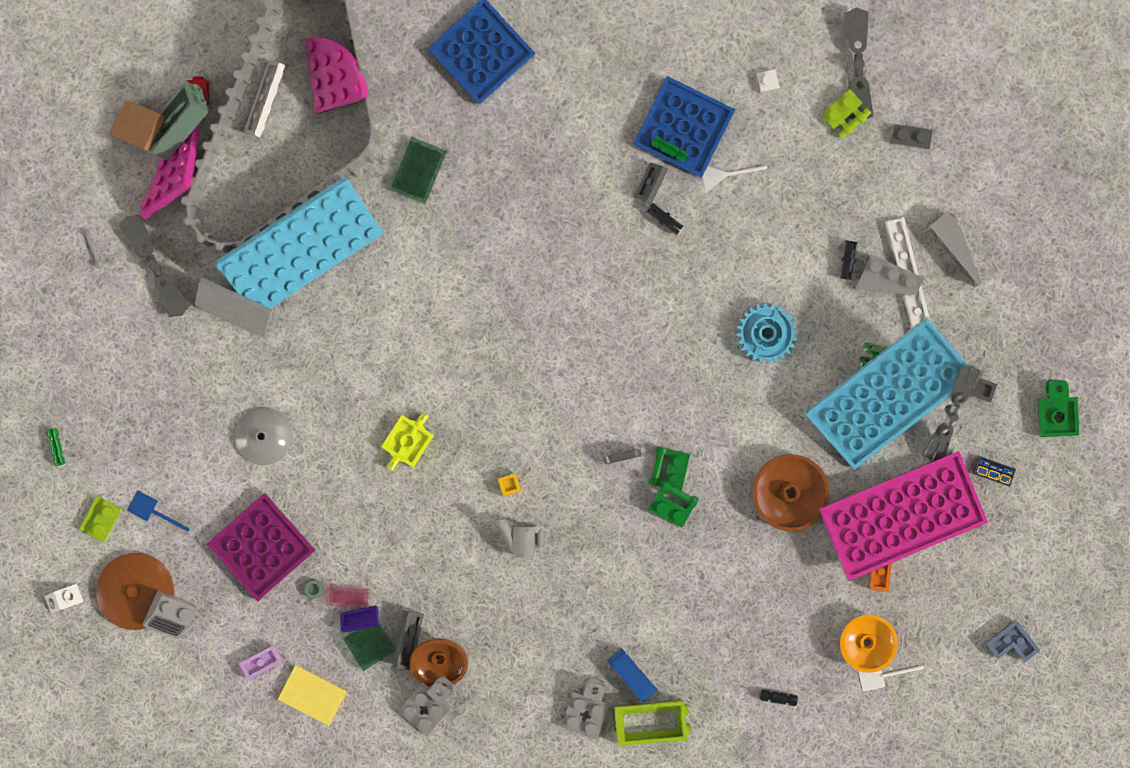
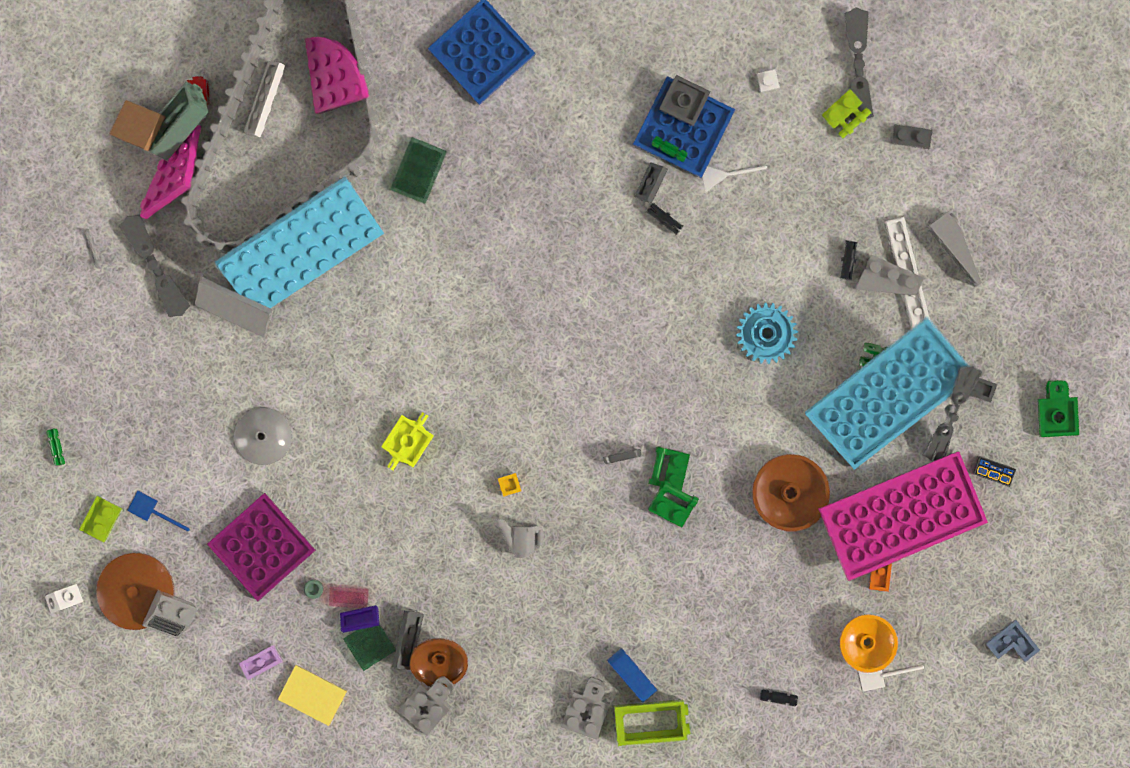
none -> dark grey plate [659,75,711,127]

